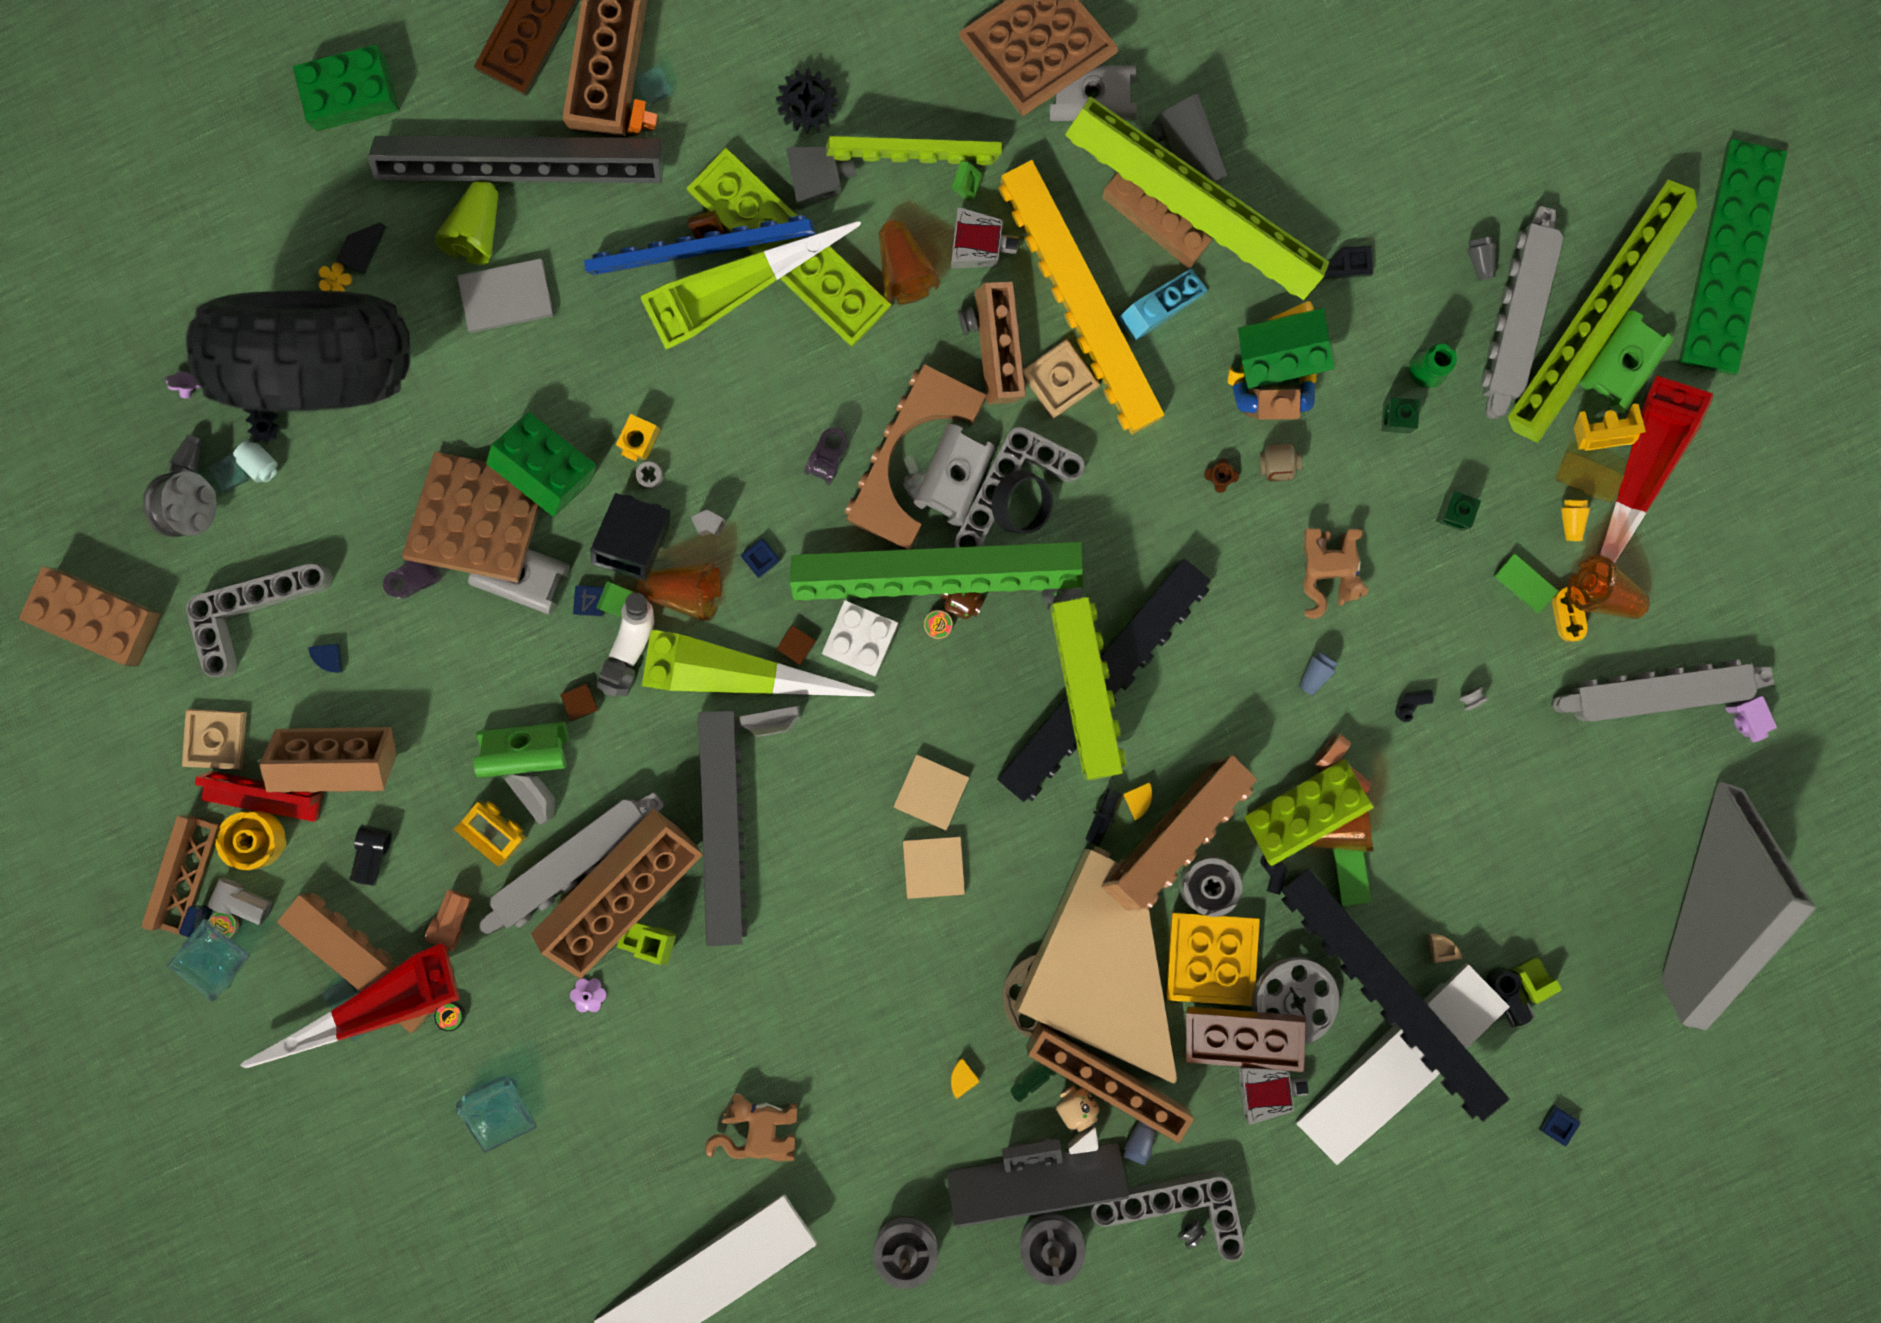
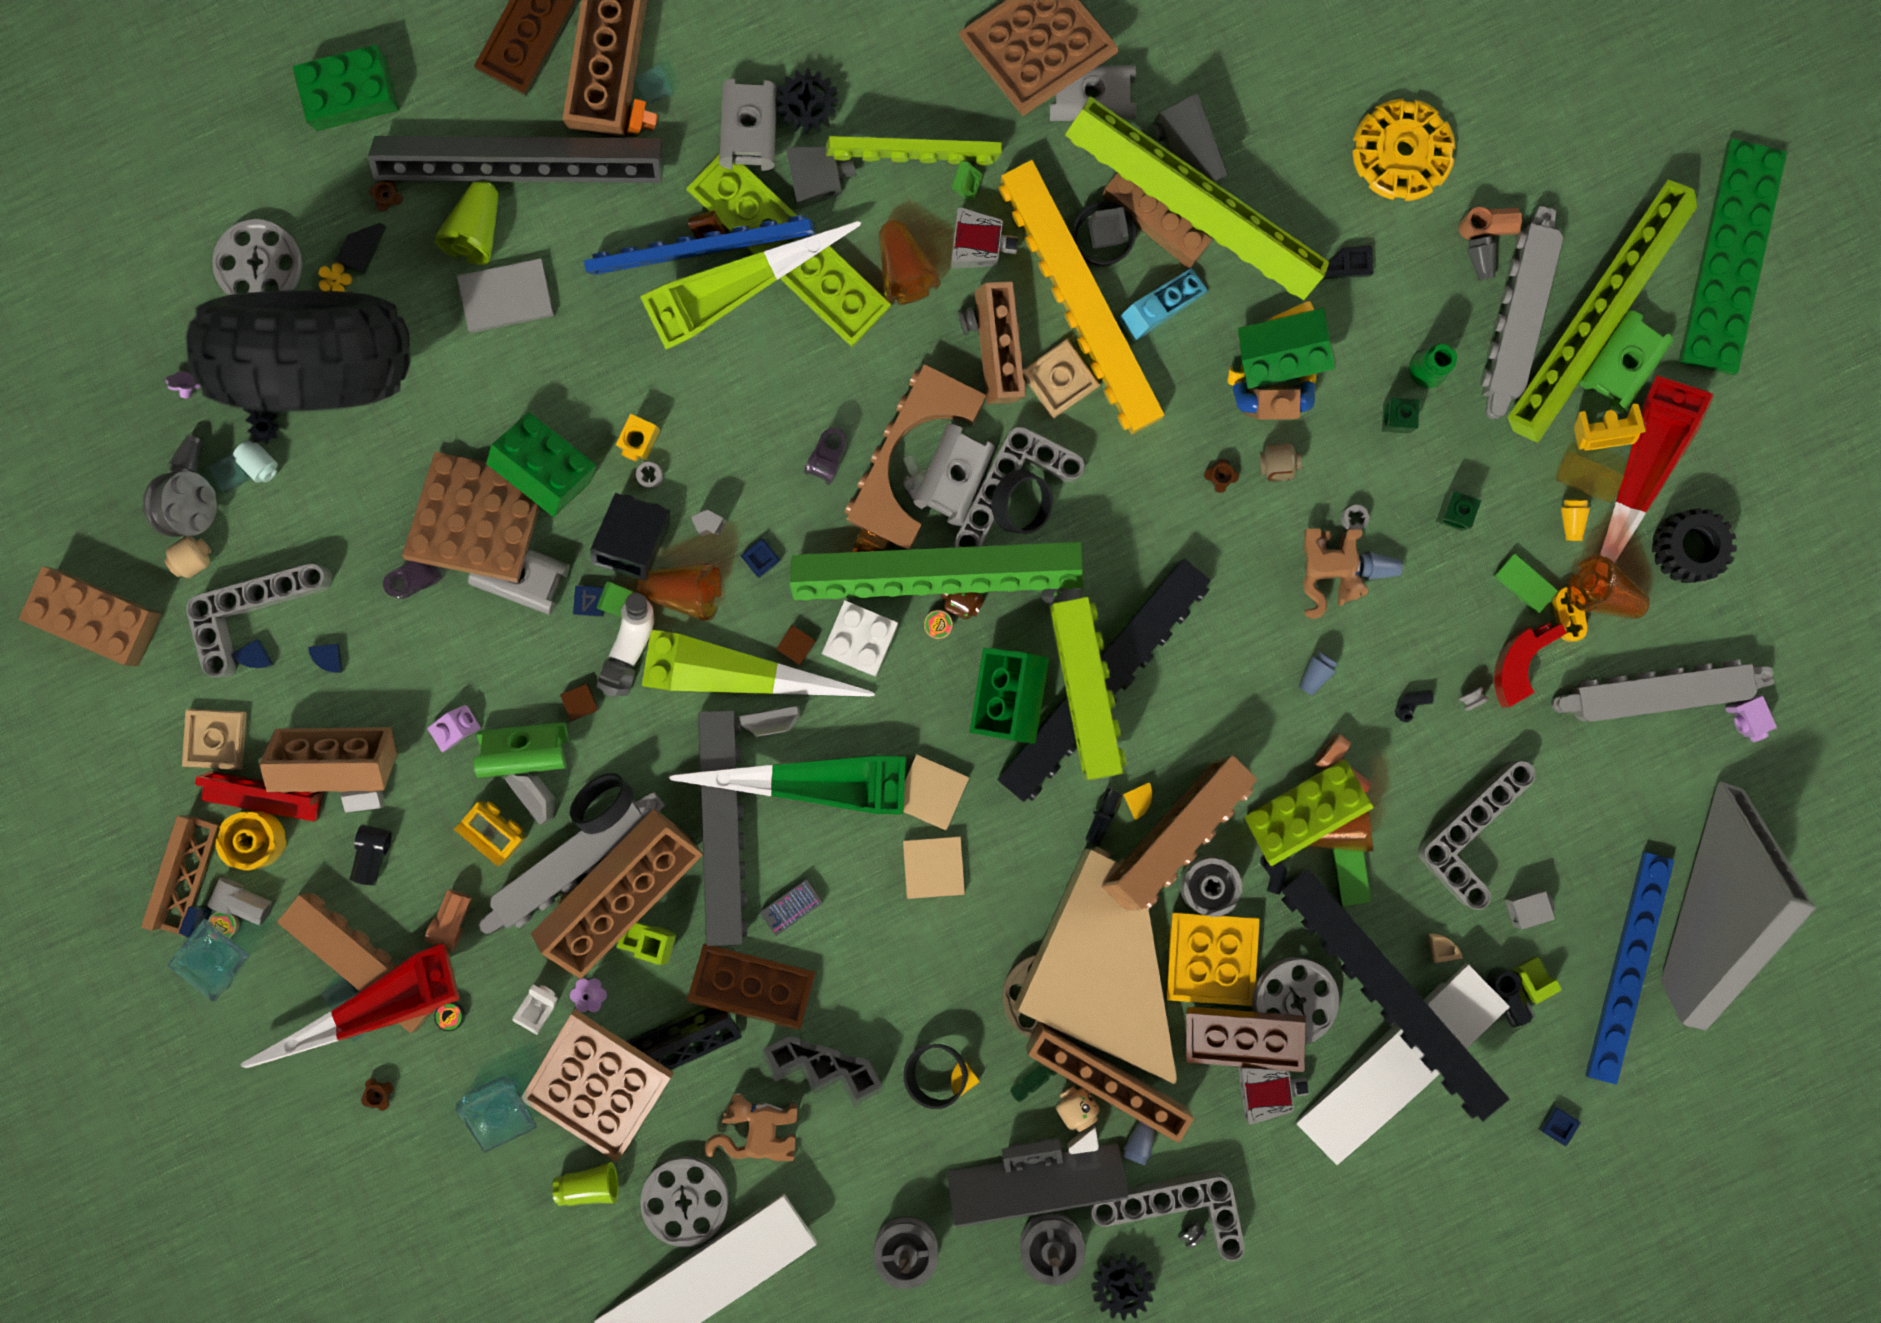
none -> tan head [164,536,211,578]
none -> light grey wedge [212,219,302,295]
none -> dark blue tile [232,640,274,668]
none -> piece [341,791,384,813]
none -> reddish brown plate [361,1078,394,1111]
none -> reddish brown plate [369,180,403,212]
none -> lavender bracket [427,705,481,752]
none -> white bracket [512,984,557,1035]
none -> plate [520,1009,674,1163]
none -> lime plant [552,1162,619,1206]
none -> black tyre [570,773,633,834]
none -> black fence [626,1006,742,1070]
none -> light grey wedge [640,1156,729,1247]
none -> green plate [668,755,906,815]
none -> reddish brown plate [687,943,816,1030]
none -> light grey piece [719,79,777,171]
none -> dark grey tile [759,879,824,936]
none -> dark grey brick [762,1036,882,1106]
none -> clear orange plate [852,528,888,552]
none -> black tyre [903,1044,968,1109]
none -> green brick [969,647,1049,744]
none -> black tyre [1073,202,1136,266]
none -> dark grey panel [1088,207,1128,249]
none -> black gear [1091,1253,1155,1321]
none -> light grey bush [1341,505,1369,530]
none -> yellow plate [1352,98,1456,201]
none -> sand blue cone [1359,552,1403,580]
none -> light grey beam [1418,761,1536,910]
none -> nougat piece [1458,207,1522,240]
none -> red arch [1494,622,1567,707]
none -> light grey brick [1505,889,1555,930]
none -> blue plate [1585,852,1675,1085]
none -> black tyre [1652,508,1737,583]

